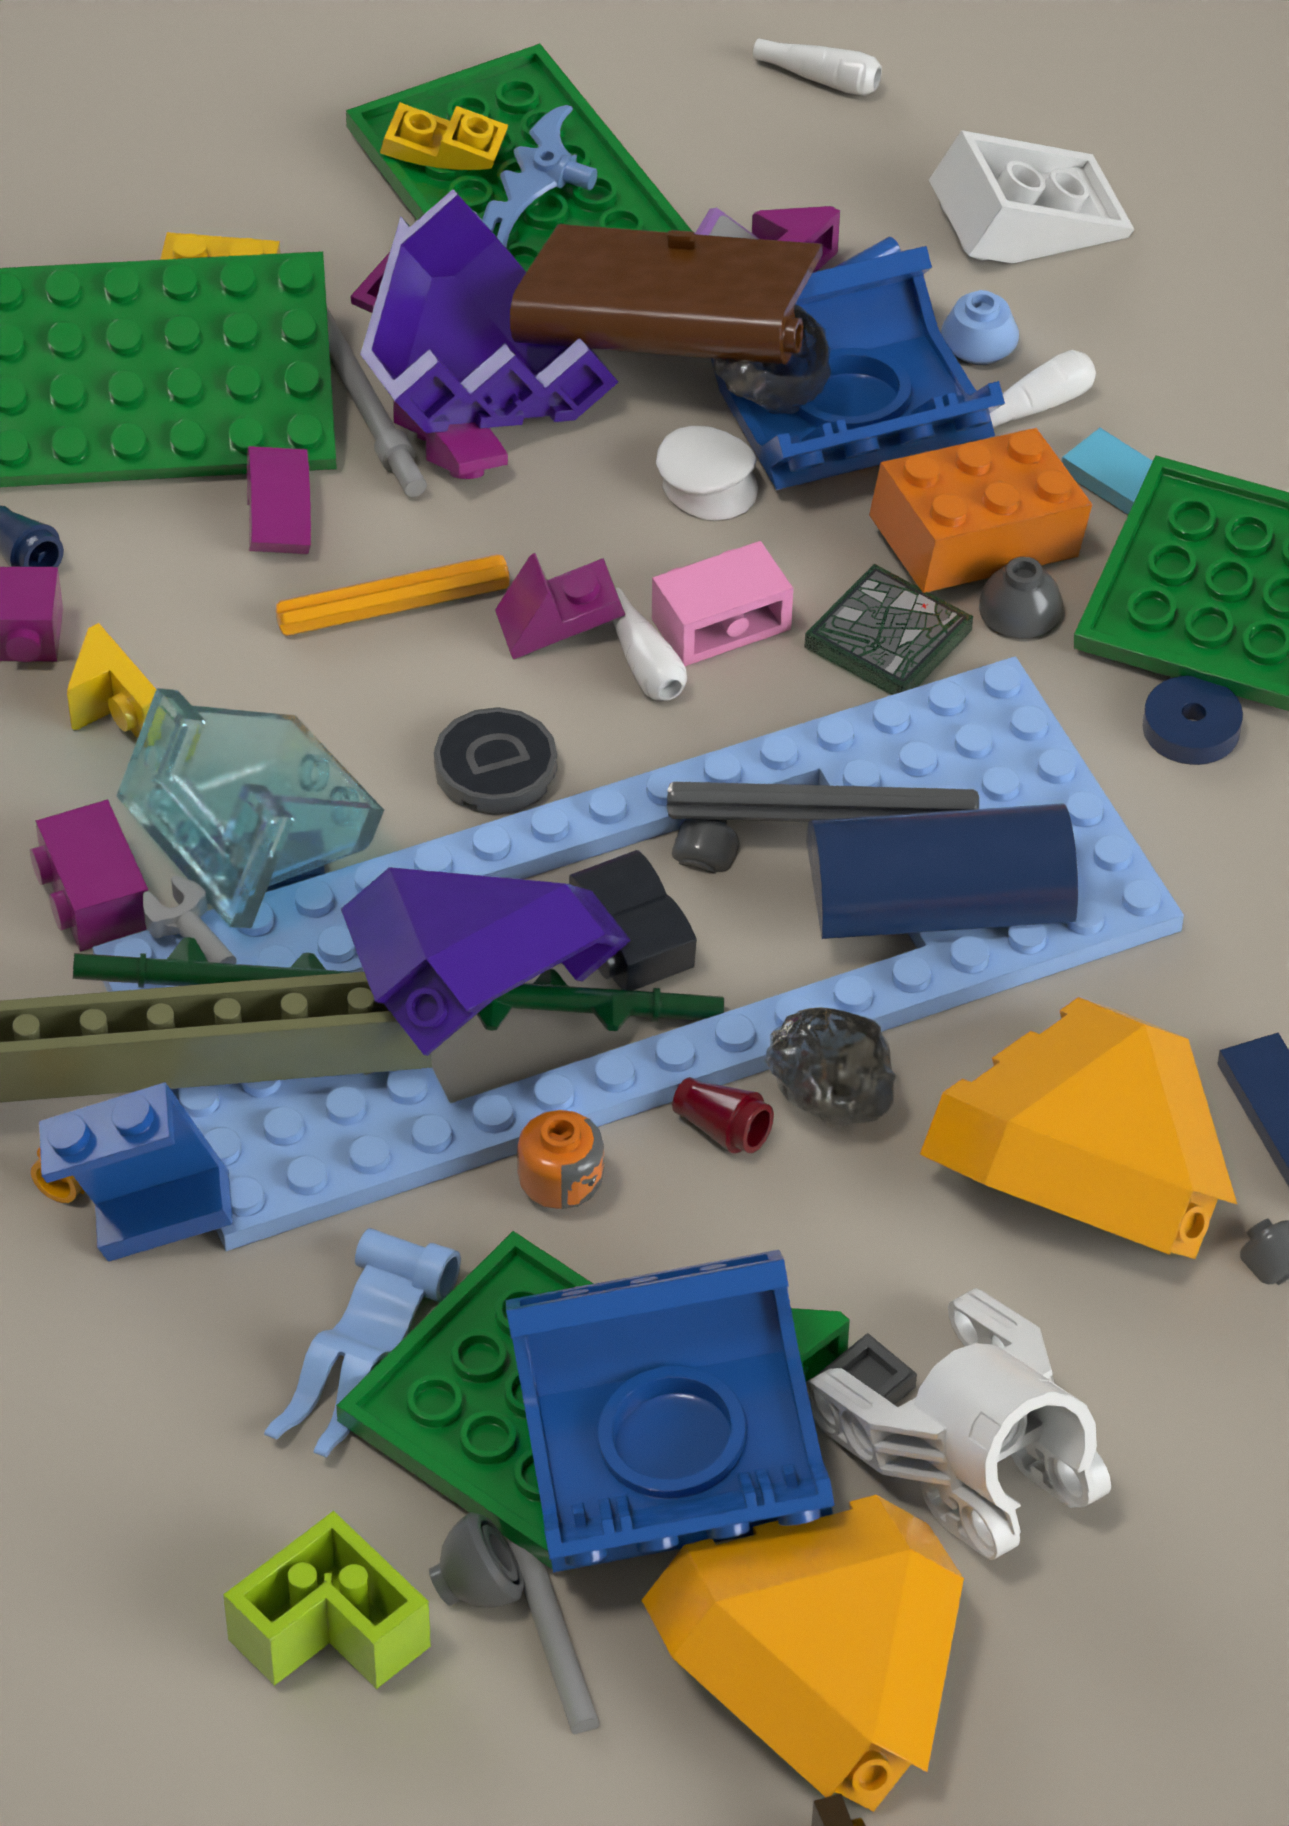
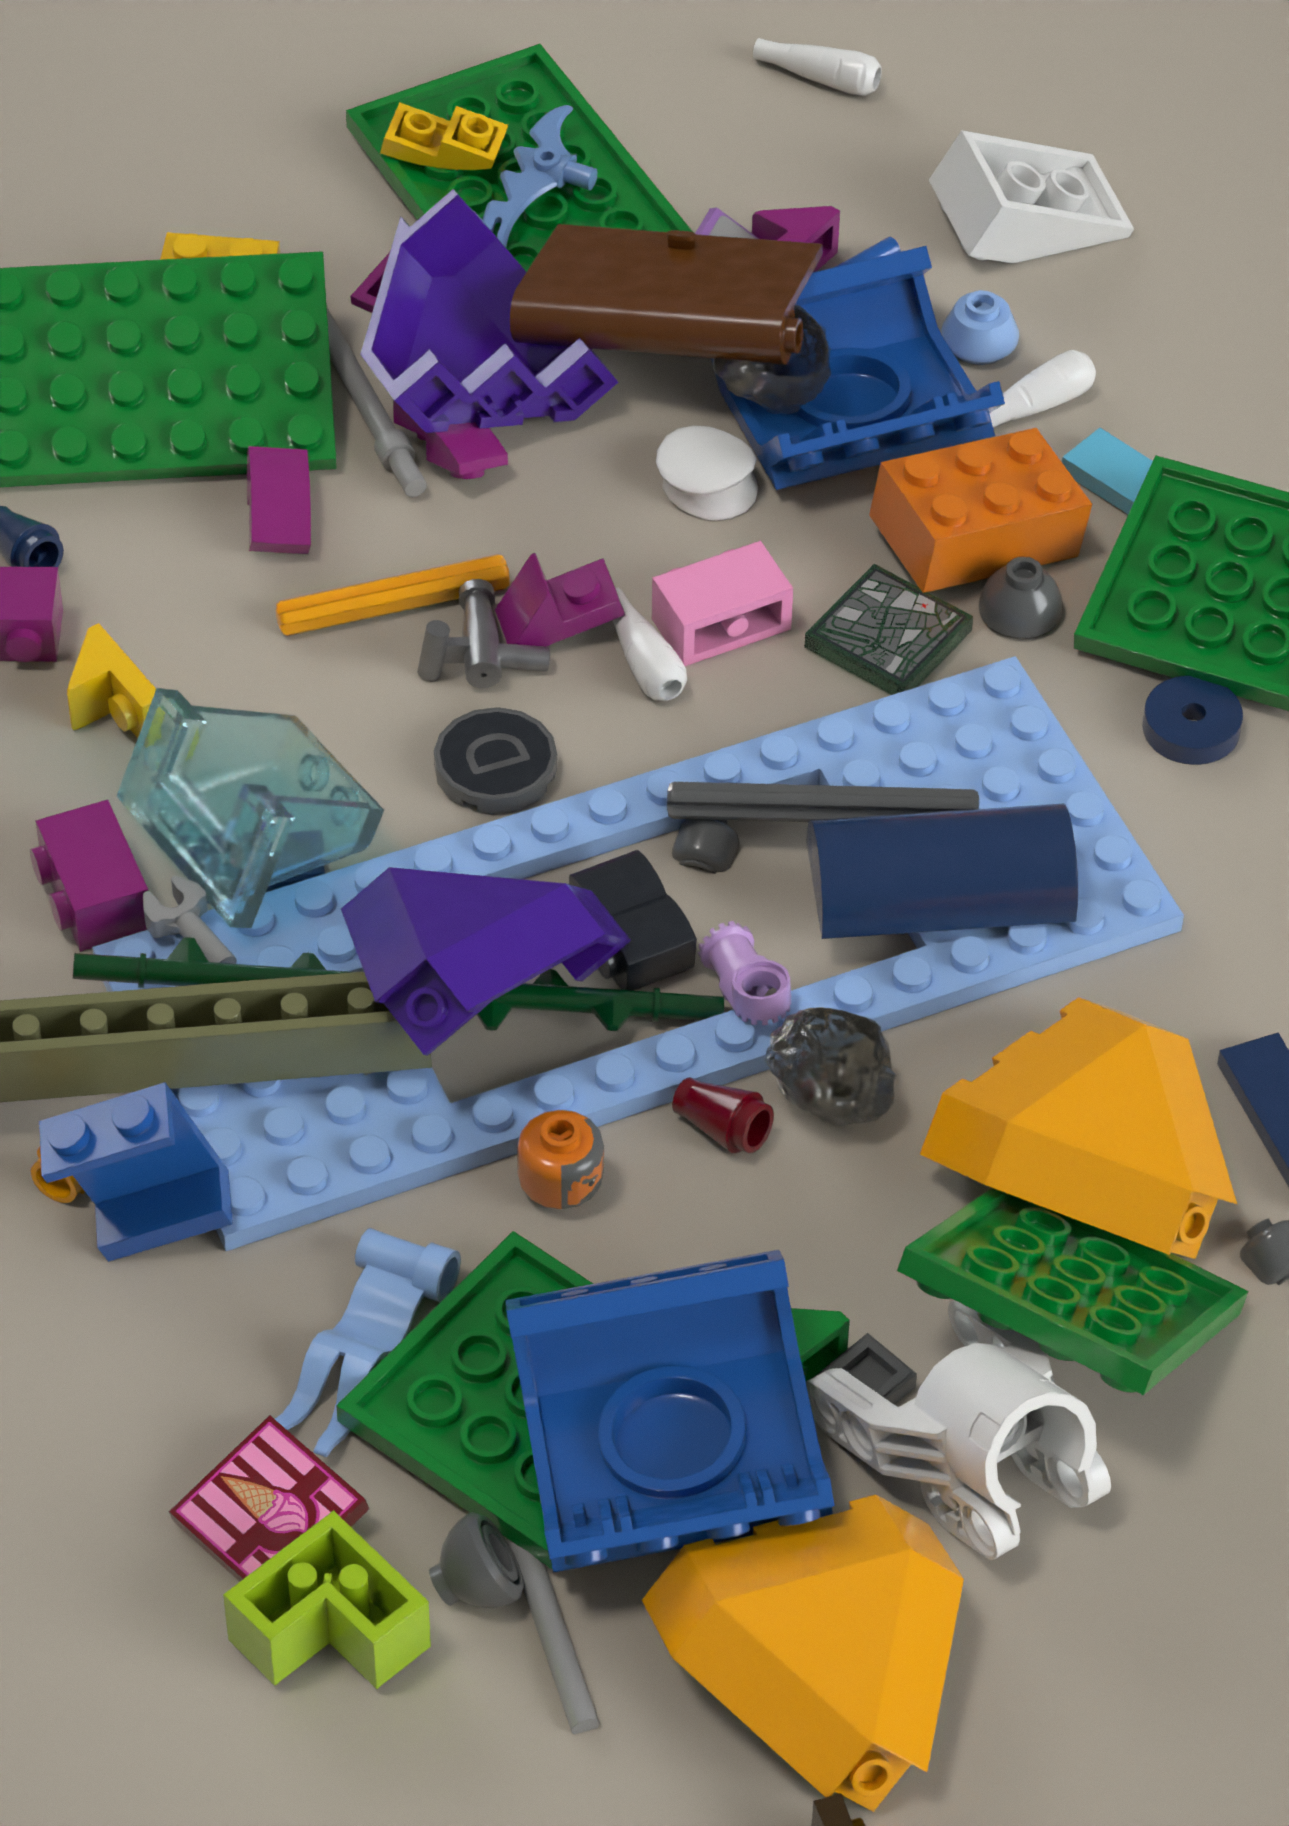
none -> tile [168,1415,369,1582]
none -> flat silver piece [417,579,550,688]
none -> lavender connector [698,921,791,1025]
none -> green plate [897,1188,1249,1395]

